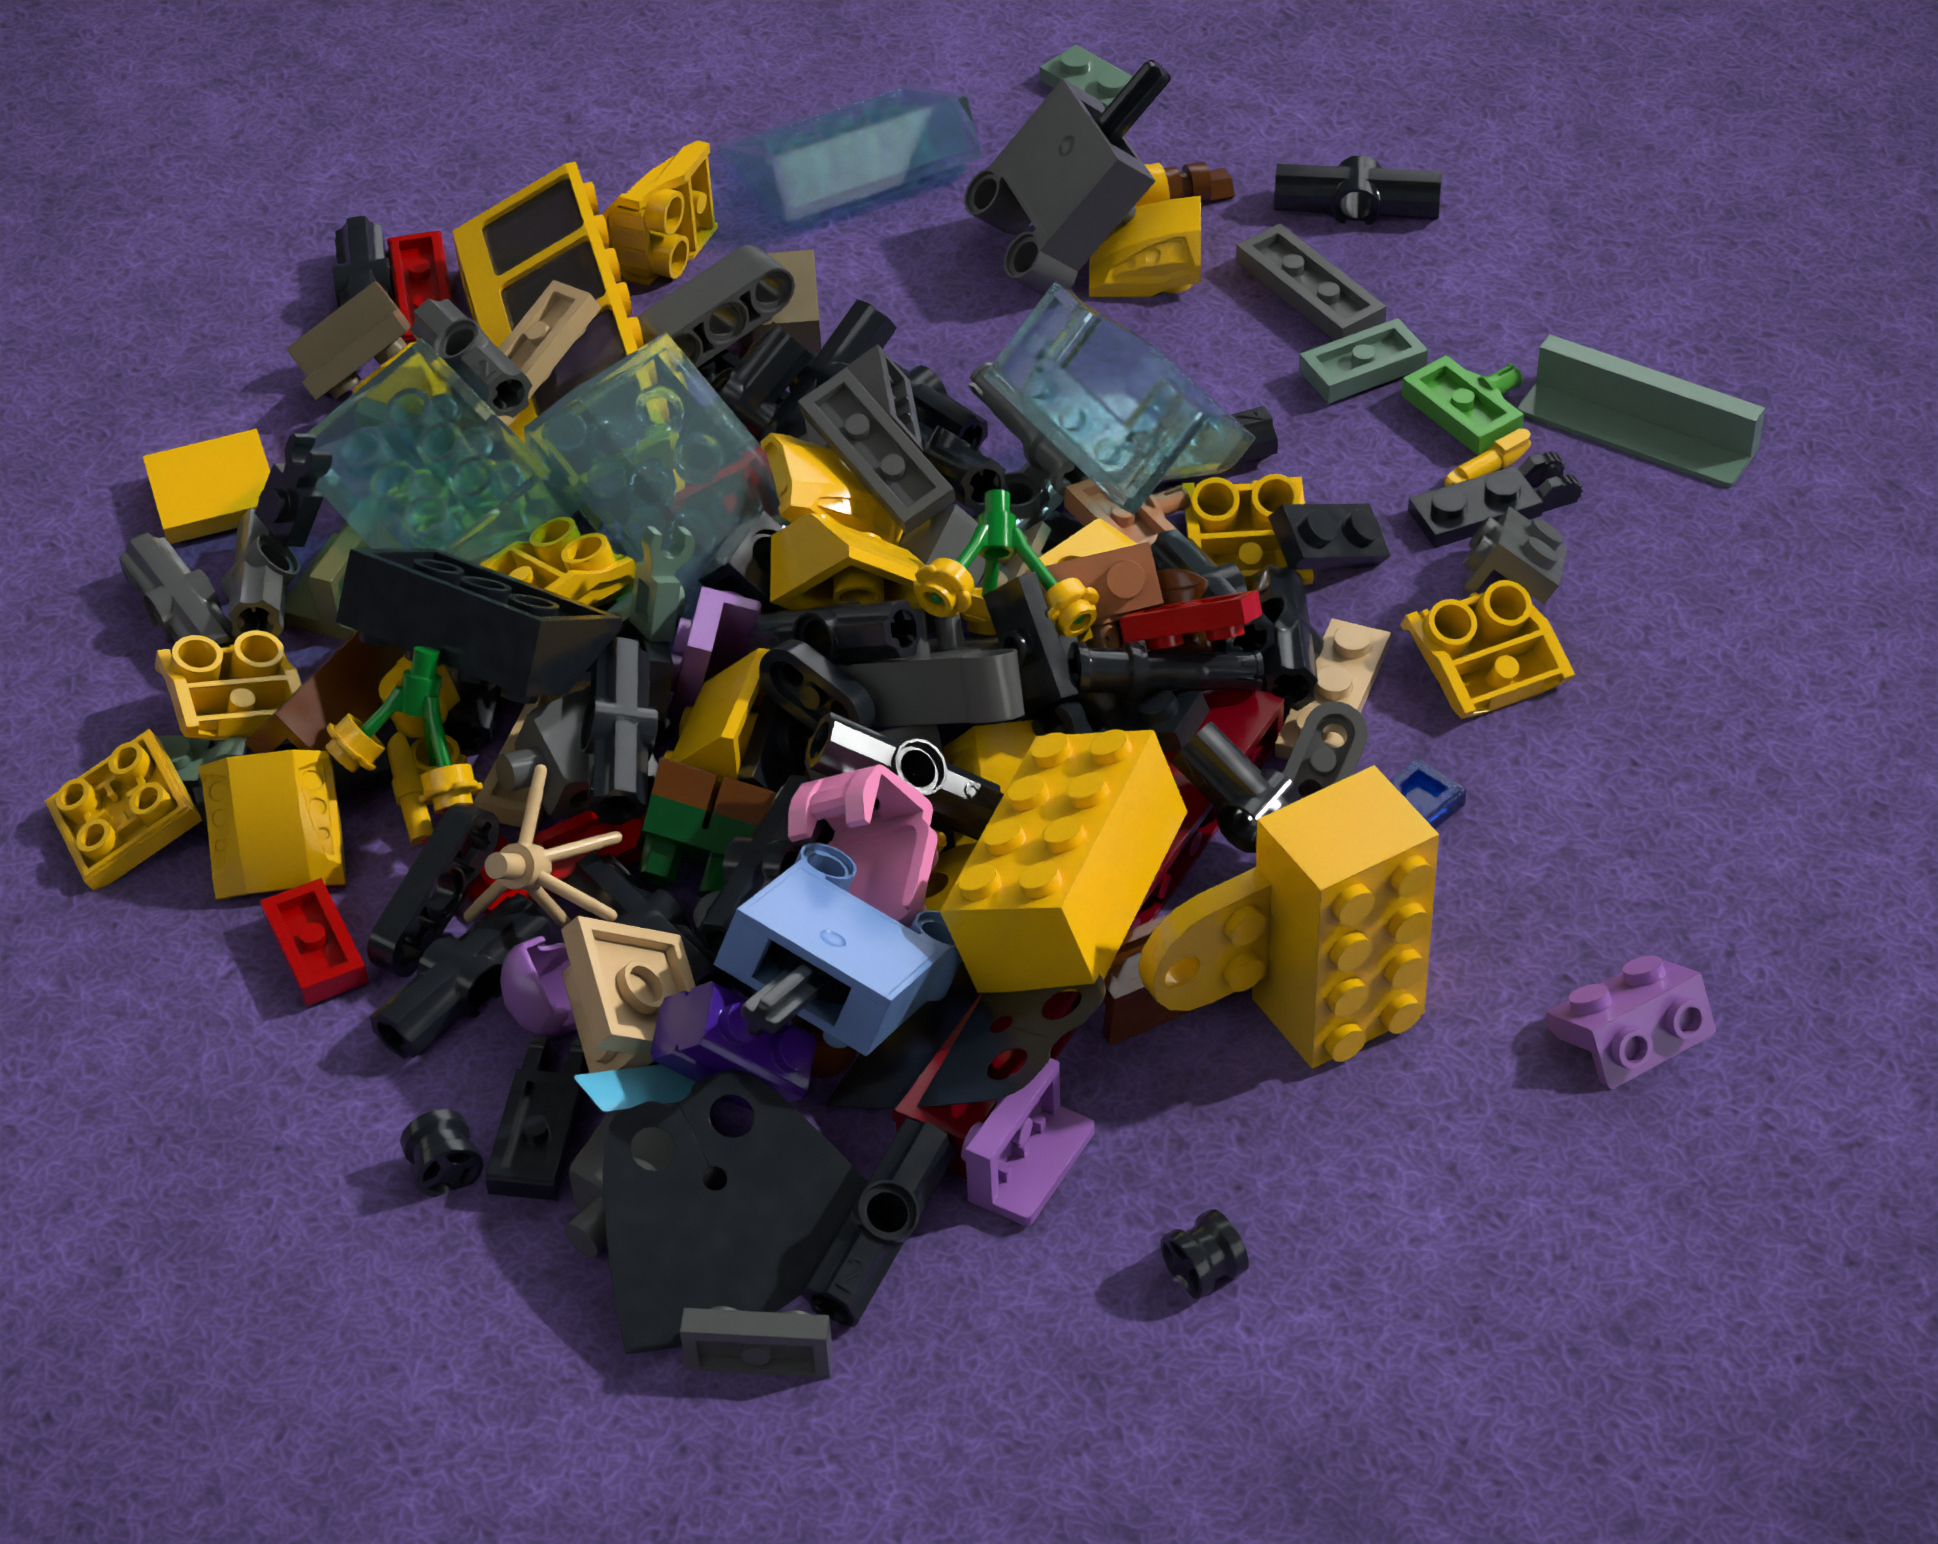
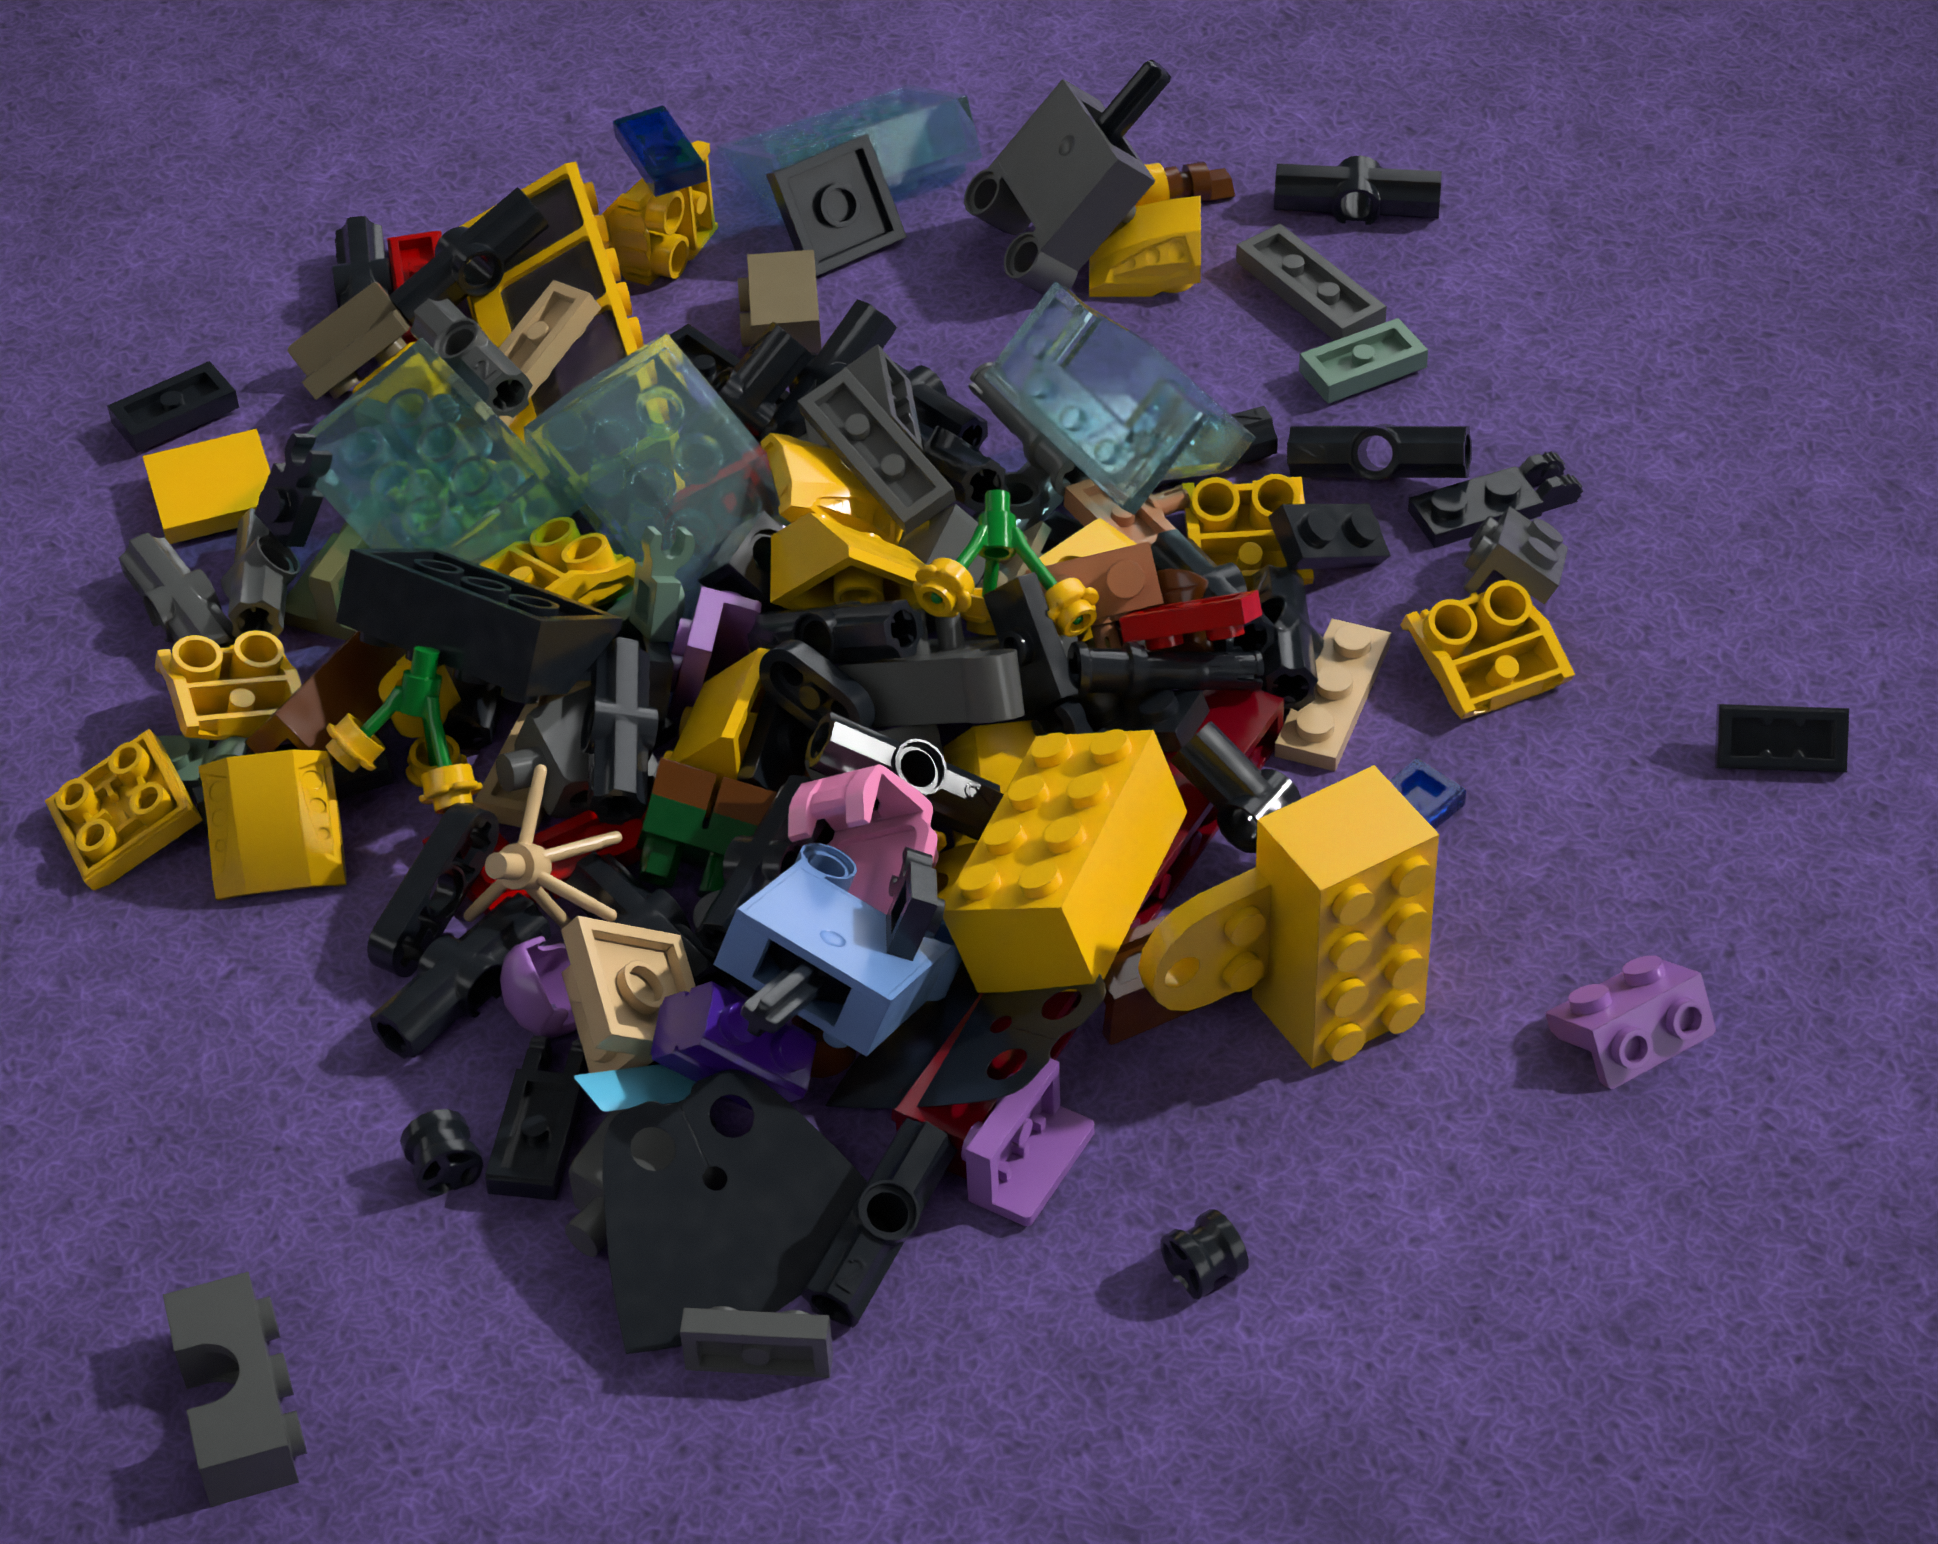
red plate [260,878,369,1006] -> none
yellow piece [387,731,433,846] -> none
dark grey beam [637,245,795,378] -> none
sand green plate [1039,44,1133,109] -> none
dark grey plate [1283,701,1368,791] -> none
bright green plate [1401,355,1524,455] -> none
yellow piece [1444,429,1531,487] -> none
sand green panel [1518,334,1765,488] -> none
none -> black plate [107,361,239,453]
none -> dark grey arch [163,1271,307,1507]
none -> black piece [389,187,550,326]
none -> clear blue plate [613,105,708,197]
none -> black plate [766,133,907,276]
none -> black plate [886,846,945,961]
none -> black piece [1287,423,1472,480]
none -> black plate [1715,704,1849,772]

